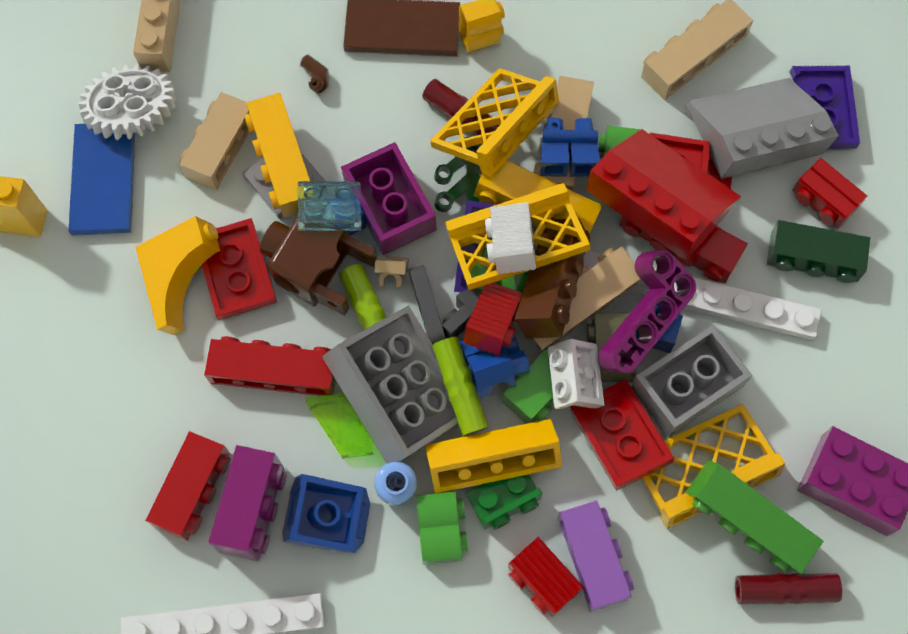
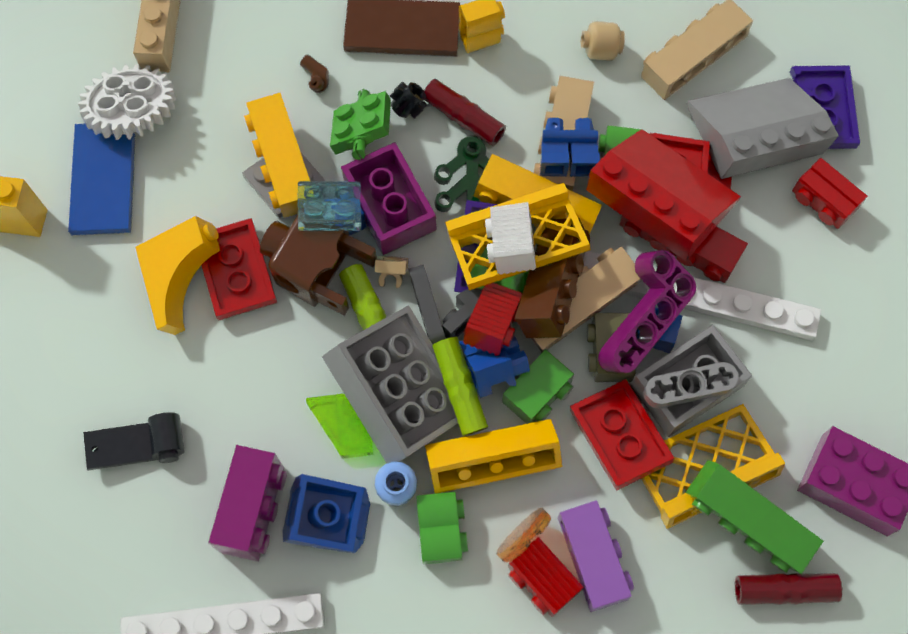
red brick [145,431,230,541] -> none
tan brick [179,92,249,190] -> none
red brick [204,336,336,397] -> none
yellow fence [430,68,559,177] -> none
green bracket [466,474,543,530] -> none
white bracket [548,339,605,409] -> none
dark green brick [767,220,870,283] -> none
none -> black door [83,412,184,471]
none -> bright green plate [330,89,391,160]
none -> black gear [390,82,427,119]
none -> clear orange tile [496,507,551,562]
none -> tan head [580,21,625,61]
none -> light grey beam [643,362,739,408]

